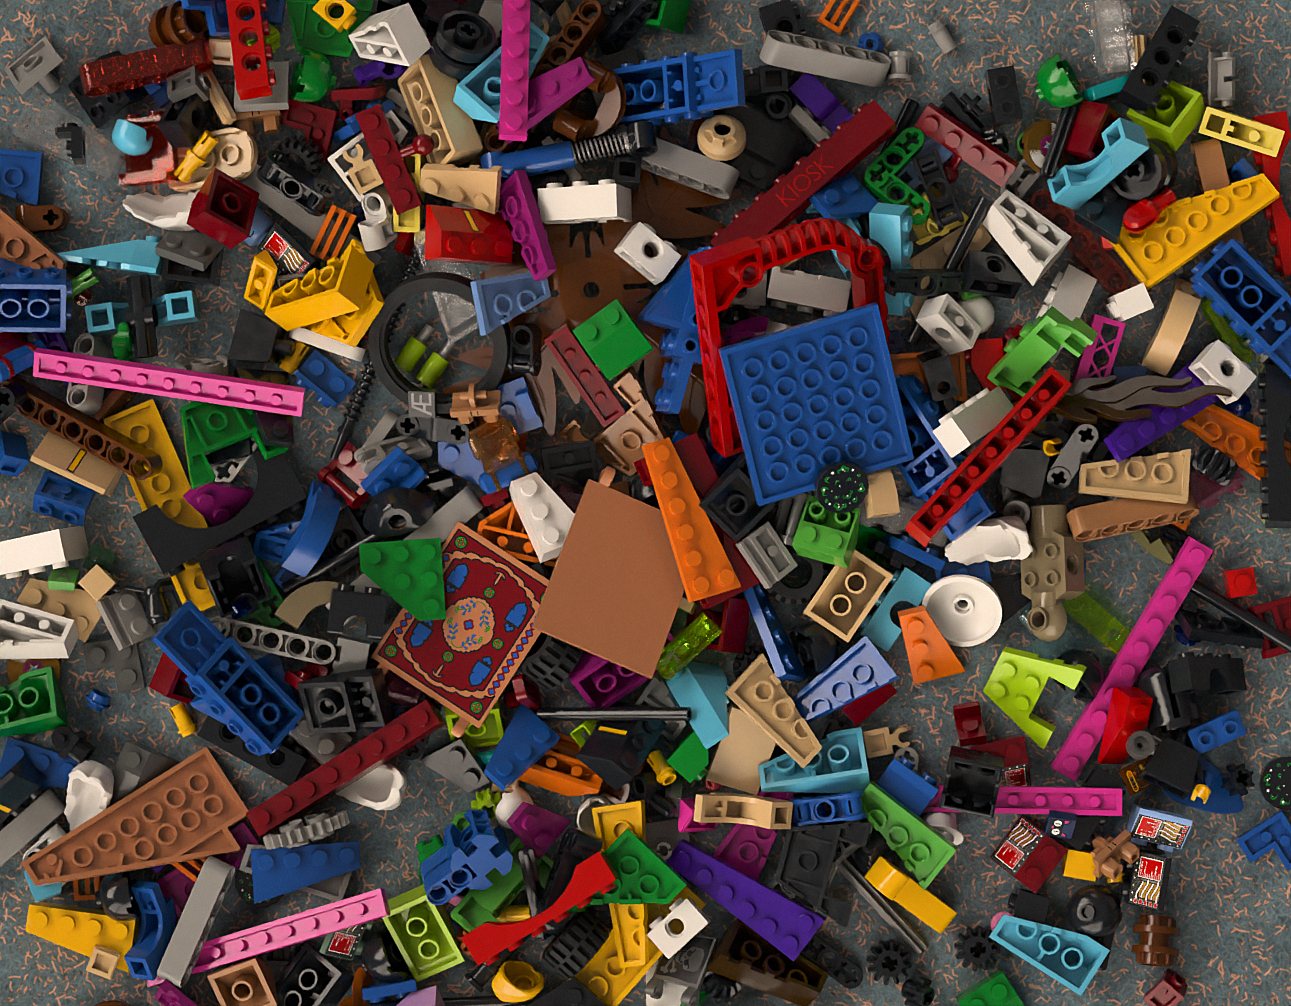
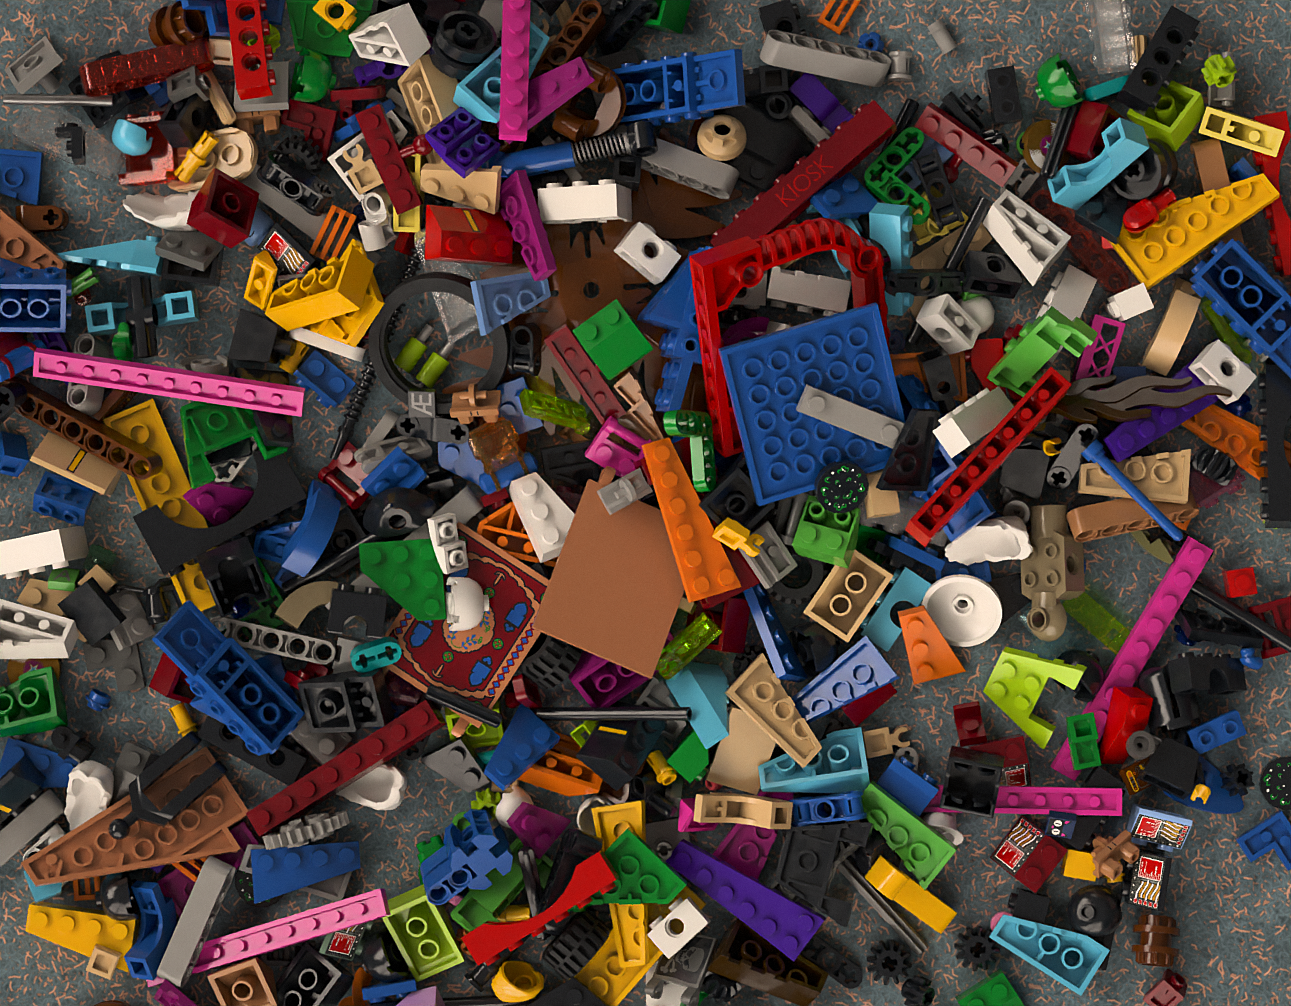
none -> flat silver bar [3,94,113,106]
none -> black tile [57,577,127,646]
none -> black piece [108,730,229,840]
none -> teal beam [350,636,402,673]
none -> dark purple slope [425,107,501,178]
none -> black axle [425,685,503,728]
none -> white slope [427,513,468,574]
none -> white cylinder [445,577,489,631]
none -> clear neon green plate [519,388,590,435]
none -> dark pink plate [585,416,654,478]
none -> light grey hips [597,468,653,515]
none -> green beam [663,409,716,493]
none -> yellow plate [712,518,765,557]
none -> light grey plate [796,384,905,449]
none -> black wing [876,408,940,491]
none -> green slope [1066,712,1101,770]
none -> blue piece [1081,439,1183,541]
none -> lime gear [1201,54,1237,88]
none -> blue arm [1239,648,1263,670]

